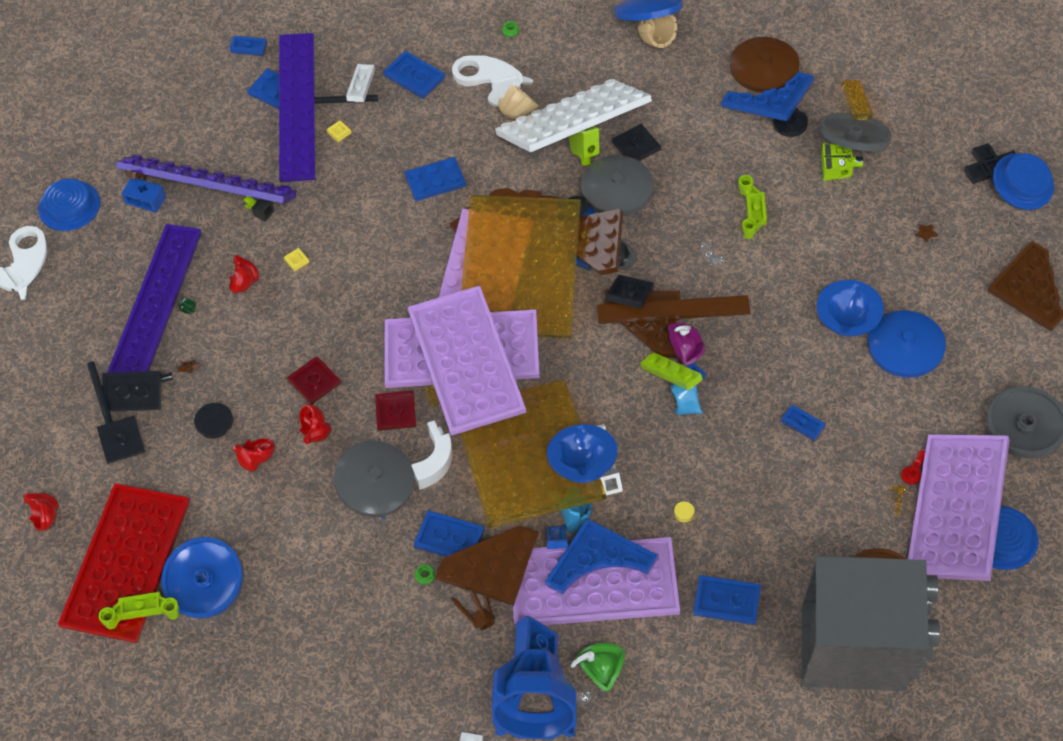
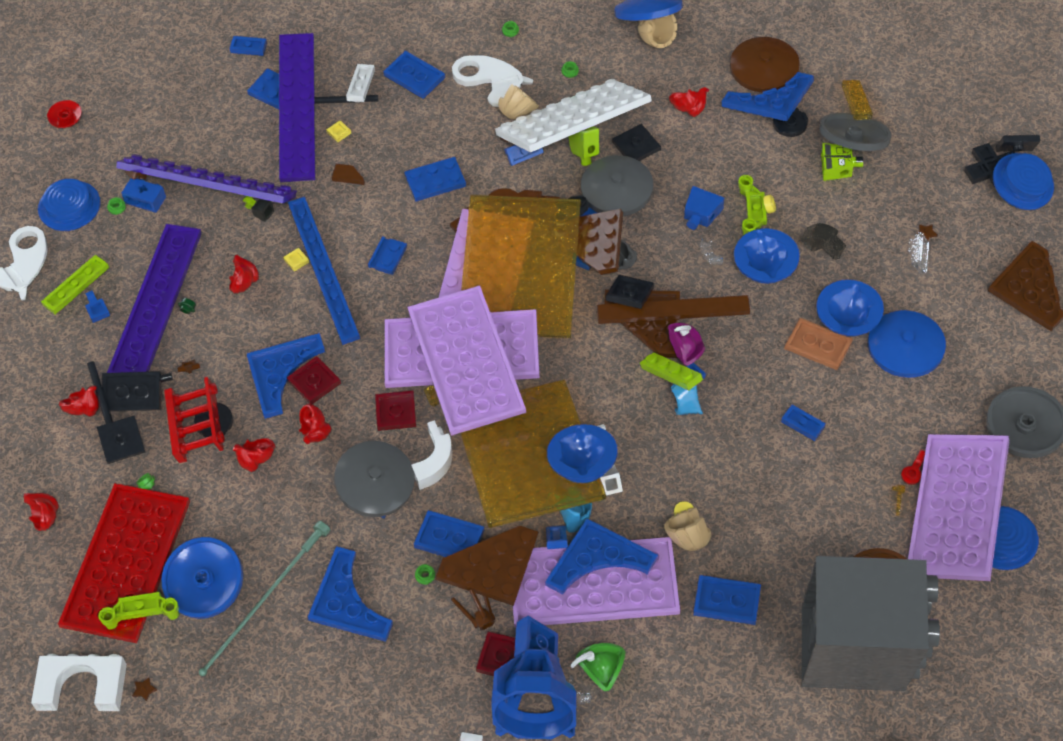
none -> white arch [31,654,127,711]
none -> lime plate [41,255,109,315]
none -> red dish [47,100,82,128]
none -> red hair [58,385,99,417]
none -> blue plate [85,291,110,323]
none -> bright green plate [107,197,126,215]
none -> reddish brown piece [132,678,157,701]
none -> bright green plate [136,473,155,490]
none -> red fence [164,377,225,463]
none -> sand green piece [199,520,331,676]
none -> blue plate [247,333,325,419]
none -> blue plate [288,197,360,345]
none -> blue plate [308,546,393,642]
none -> reddish brown tile [332,164,365,185]
none -> blue plate [368,236,407,275]
none -> dark red plate [476,631,515,676]
none -> blue plate [504,145,544,166]
none -> bright green plate [562,61,579,78]
none -> tan hair [664,508,711,551]
none -> red hair [669,87,709,117]
none -> blue torso [684,186,724,230]
none -> blue piece [734,228,800,284]
none -> light yellow tile [763,194,776,214]
none -> nougat tile [784,318,853,370]
none -> clear smoke brick [800,223,846,260]
none -> clear plate [907,232,929,273]
none -> black plate [996,135,1040,152]

